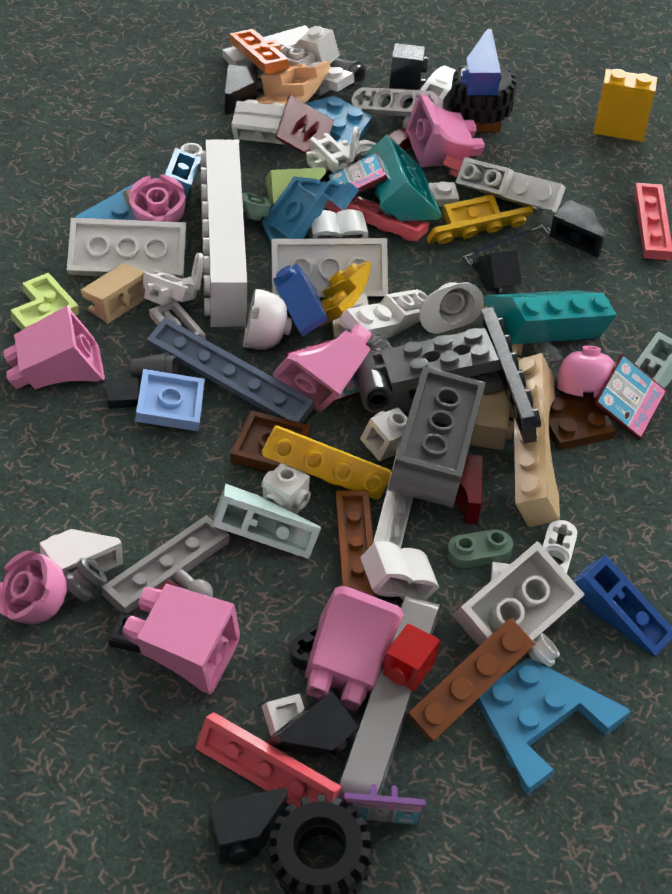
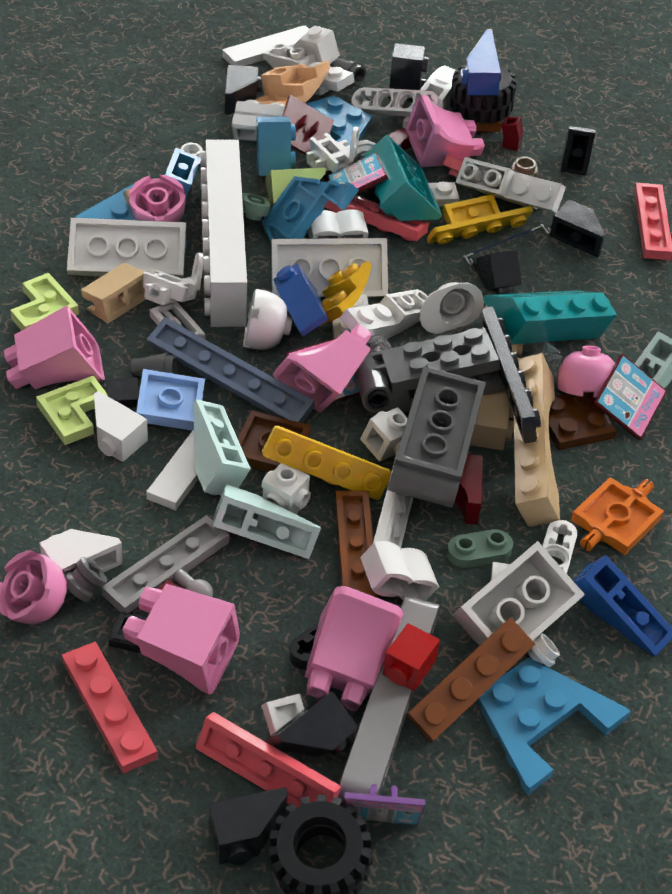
orange hinge [230,29,289,75] -> none
yellow brick [593,69,657,142] -> none
none -> yellowish green plate [36,376,108,445]
none -> coral plate [62,641,158,774]
none -> white slope [94,391,148,462]
none -> white tile [146,429,199,511]
none -> light aqua slope [193,399,250,495]
none -> dark azure brick [256,117,296,176]
none -> dark red piece [501,116,524,151]
none -> dark tan plate [512,157,538,177]
none -> black slope [561,126,596,175]
none -> orange plate [571,477,664,555]

